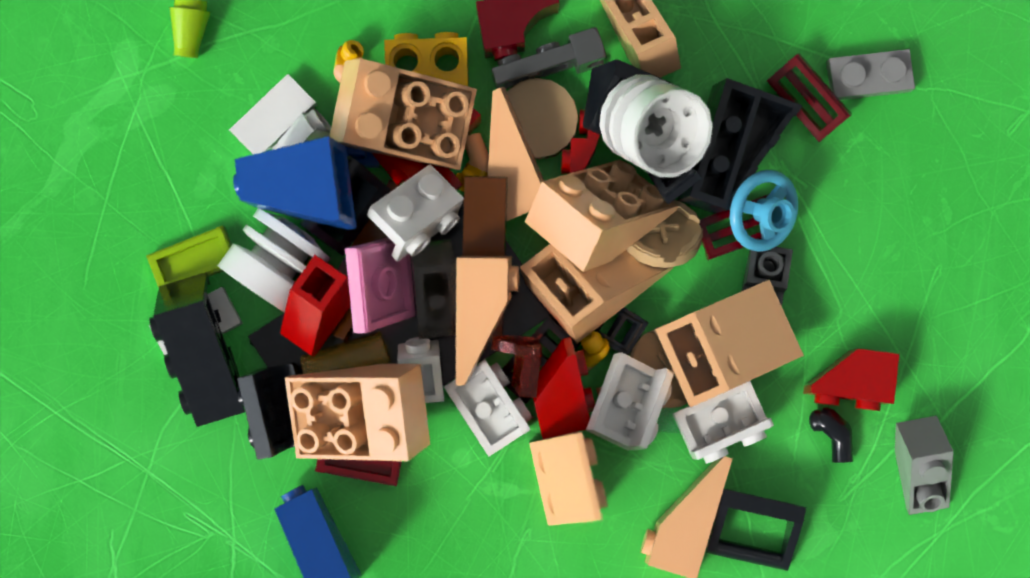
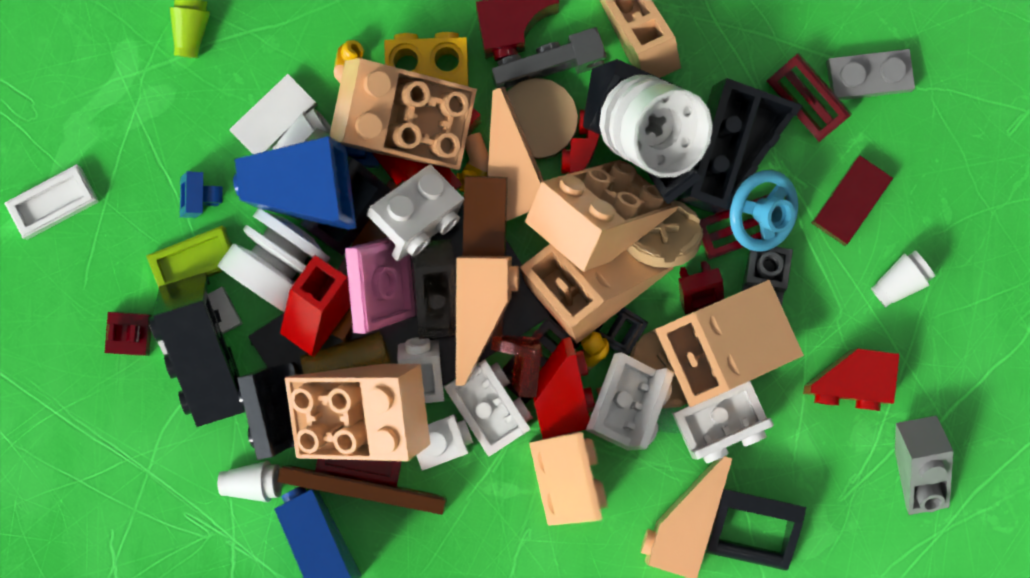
black arm [809,407,853,463] -> none
none -> white tile [5,165,99,240]
none -> dark red tile [104,312,152,356]
none -> blue tile [180,171,223,218]
none -> white cone [217,461,283,502]
none -> reddish brown tile [277,465,447,515]
none -> white bracket [416,414,473,471]
none -> dark red tile [678,261,724,314]
none -> dark red tile [811,155,893,246]
none -> white cone [871,250,935,308]

